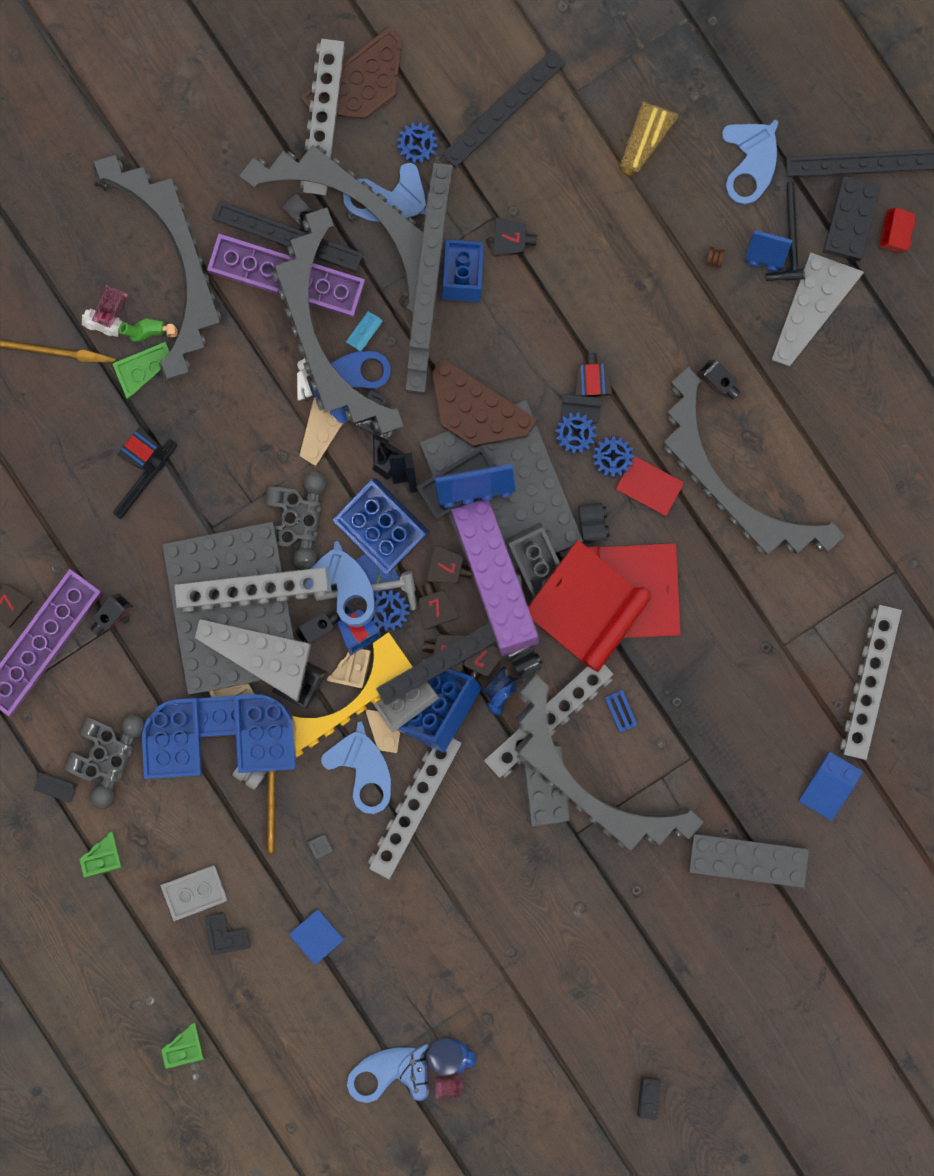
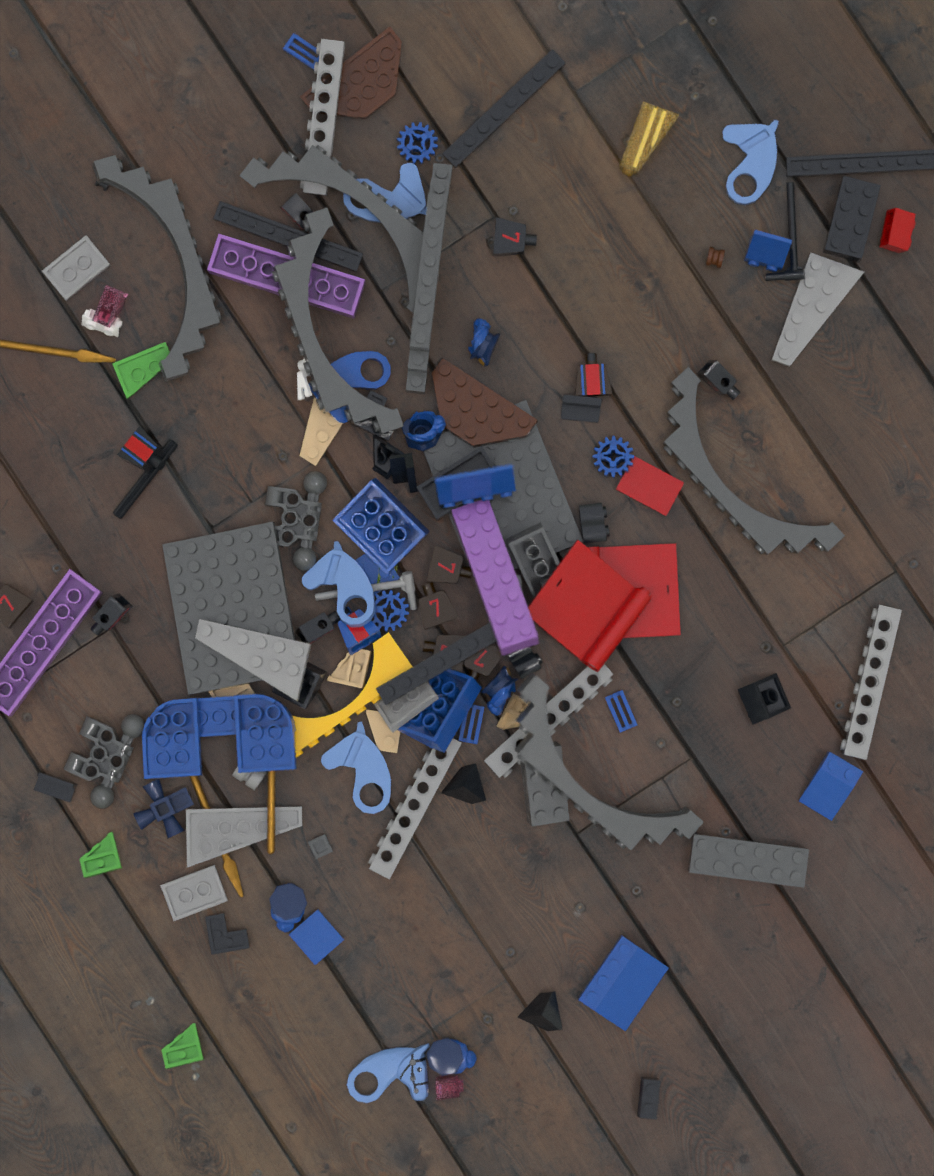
bright green arm [119,318,178,342] -> none
light grey brick [175,568,331,612] -> none
medium azure plate [346,311,383,352] -> none
blue slope [441,239,484,302] -> none
blue gear [555,412,597,454] -> none
none -> light grey tile [42,235,111,301]
none -> dark blue brick [133,778,194,839]
none -> light grey wing [186,807,302,867]
none -> pearl gold piece [189,776,243,897]
none -> dark blue piece [269,883,307,932]
none -> blue tile [283,33,319,70]
none -> piece [402,411,446,451]
none -> black slope [441,763,486,804]
none -> blue tile [458,704,484,744]
none -> piece [468,318,500,367]
none -> tan wing [497,694,530,730]
none -> black slope [517,991,563,1031]
none -> blue slope [578,935,669,1031]
none -> black slope [737,673,791,725]

